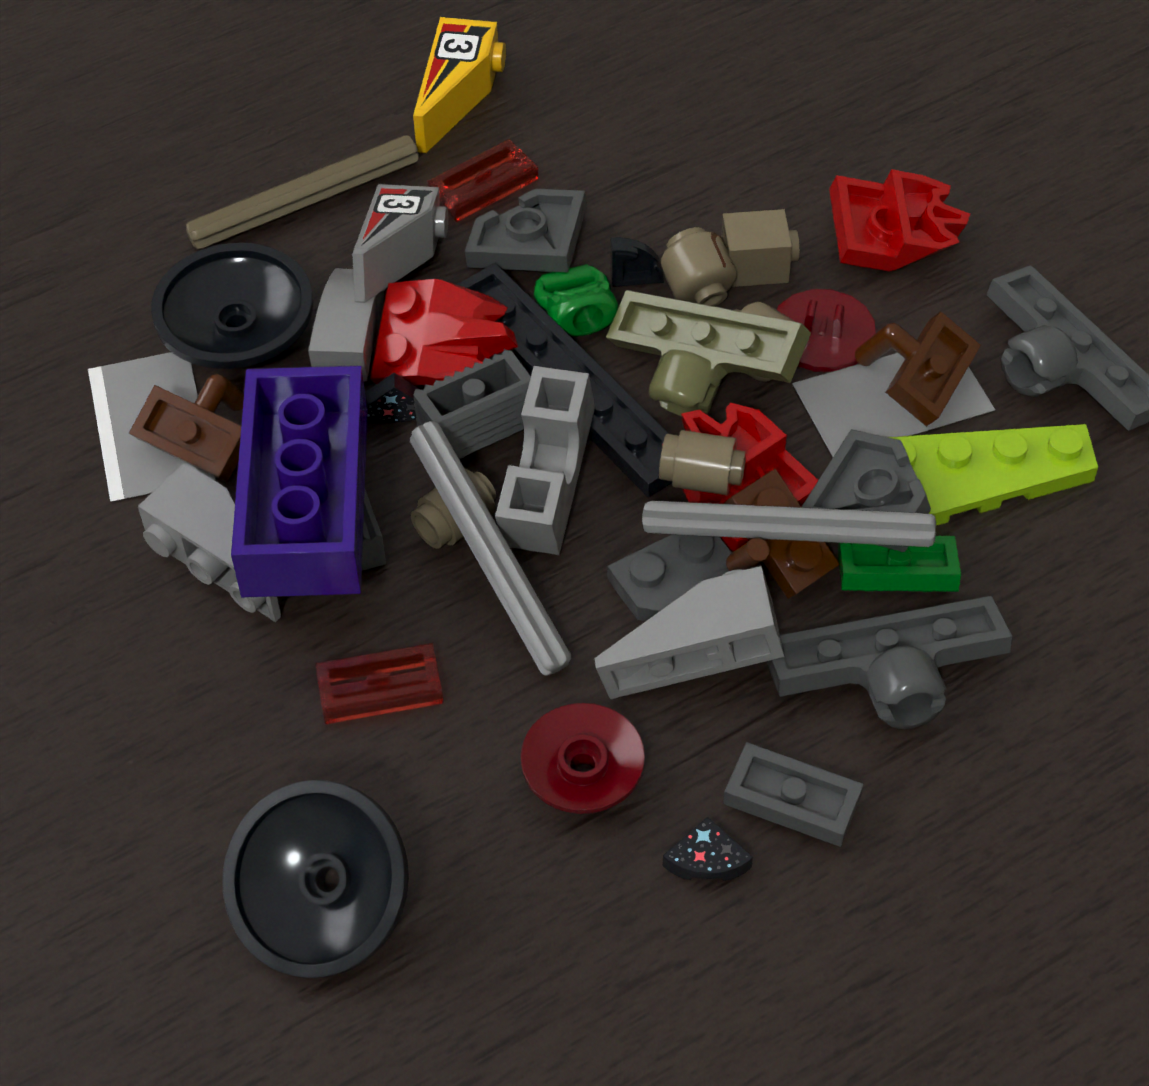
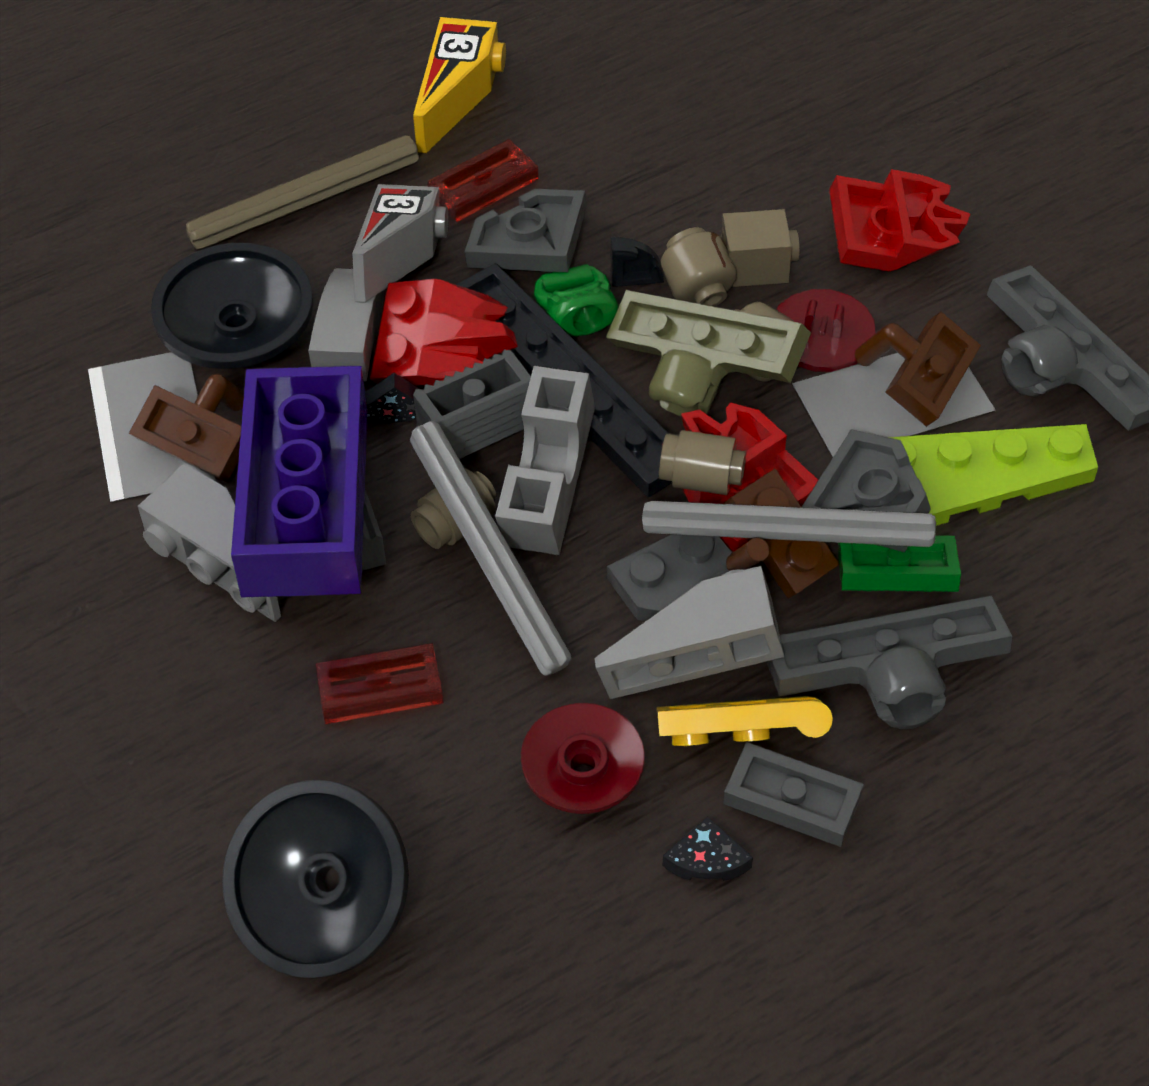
none -> yellow plate [657,696,833,746]

